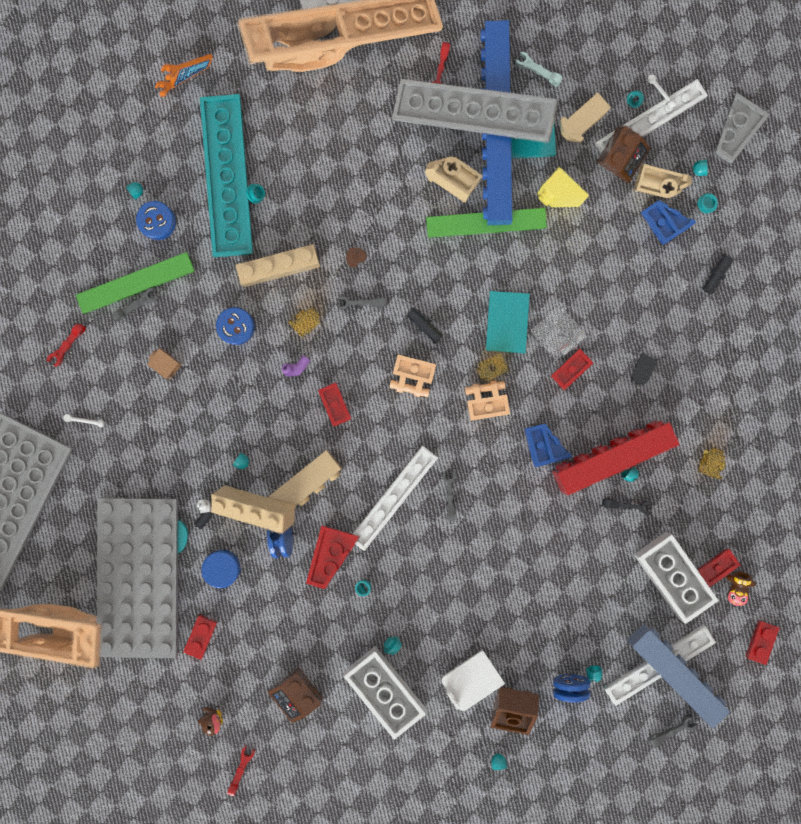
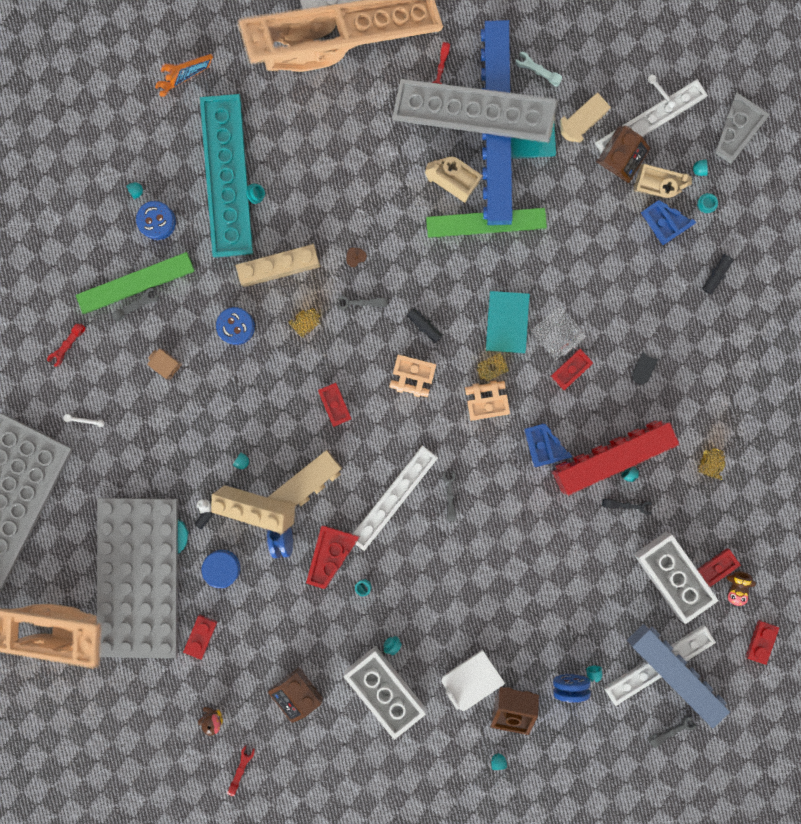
medium lavender arm [281,355,311,377] -> none
light yellow slope [537,167,589,207] -> none
teal hinge [627,90,645,108] -> none

